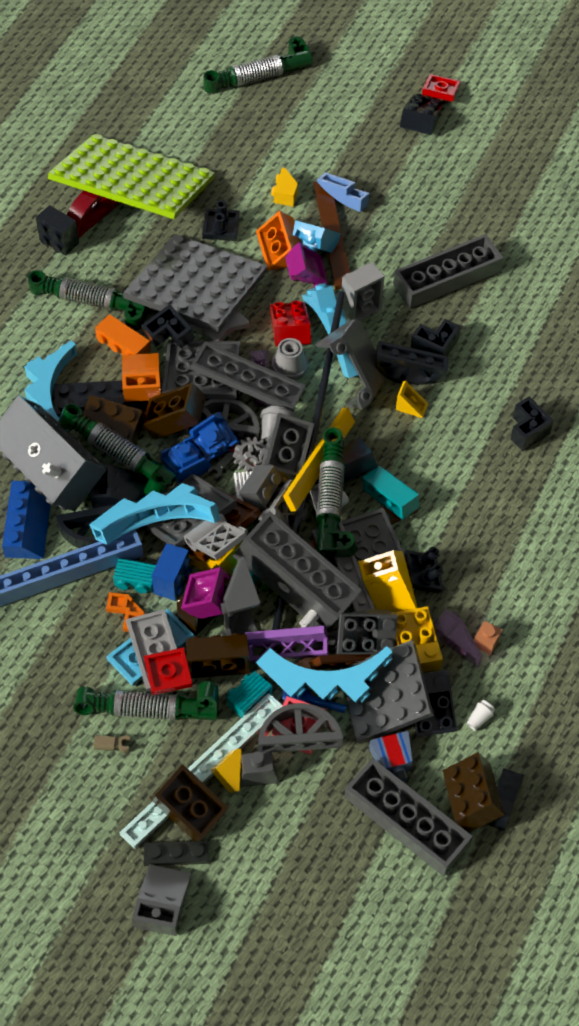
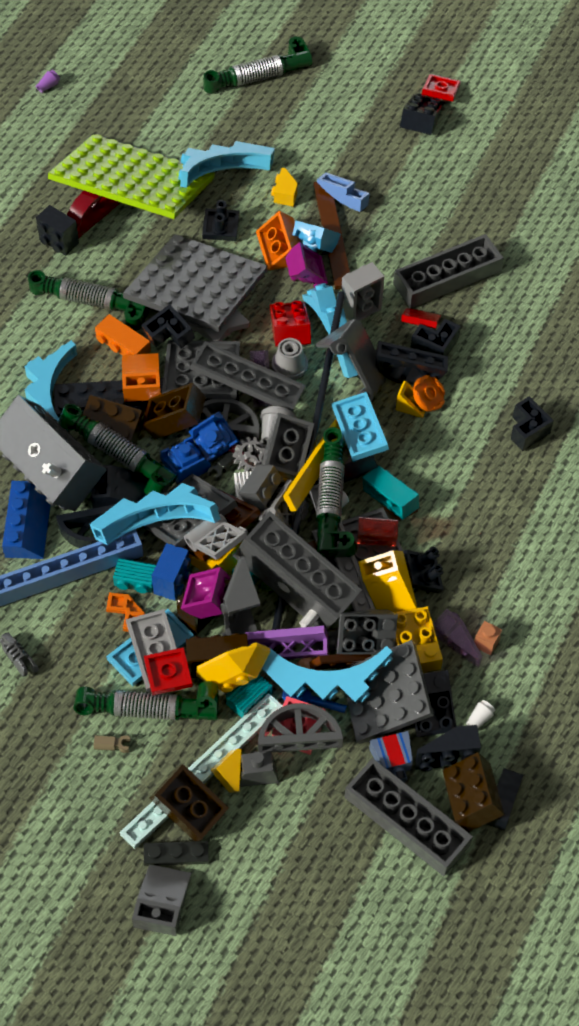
none -> dark grey hinge [0,632,39,677]
none -> medium lavender cone [36,70,60,93]
none -> medium azure arch [178,141,275,188]
none -> yellow wedge [196,642,270,692]
none -> medium azure plate [331,392,389,461]
none -> clear red brick [357,517,398,546]
none -> red tile [401,308,441,329]
none -> orange tile [412,375,445,412]
none -> black slope [415,725,481,772]

